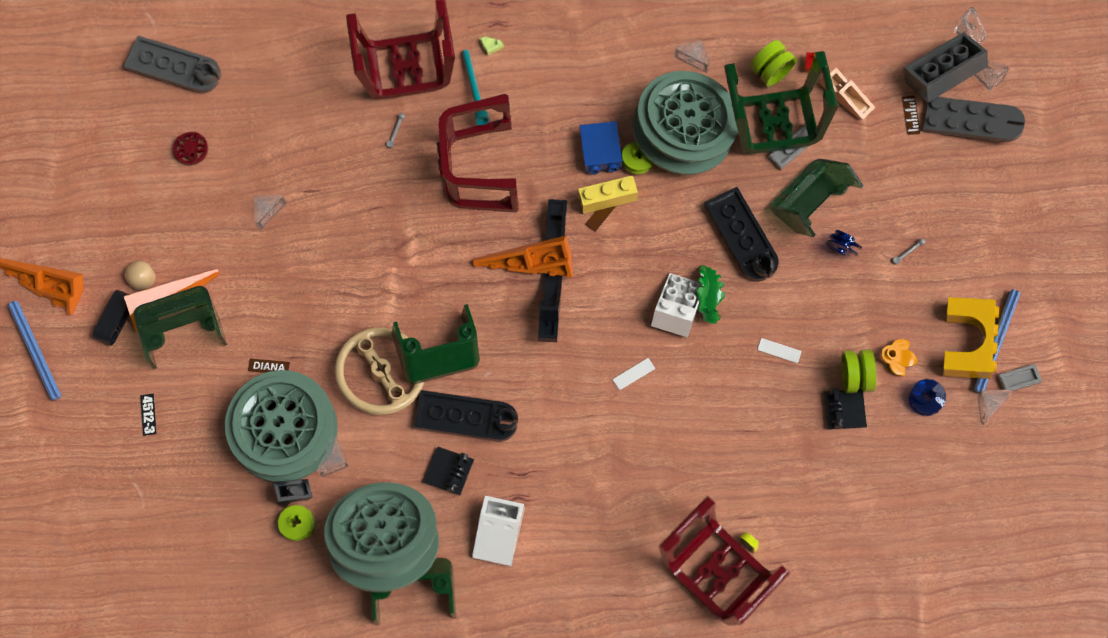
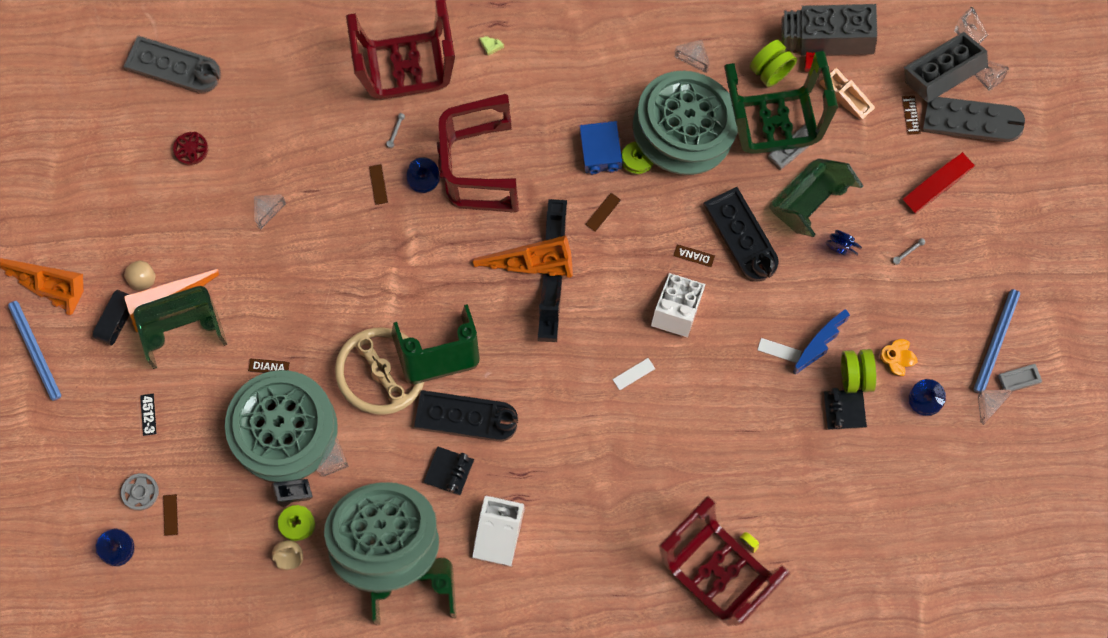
teal piece [462,49,490,125] -> none
light yellow brick [578,175,638,214] -> none
green plant [696,265,725,324] -> none
yellow arch [944,297,999,379] -> none
none -> clear blue piece [96,529,135,566]
none -> light grey wheel [121,473,159,510]
none -> reddish brown sticker [163,494,178,536]
none -> tan hair [272,540,303,570]
none -> reddish brown sticker [369,164,388,205]
none -> clear blue piece [406,157,440,193]
none -> reddish brown sticker [674,244,715,267]
none -> dark grey piece [781,4,877,56]
none -> blue slope [793,309,850,375]
none -> red slope [903,152,975,214]

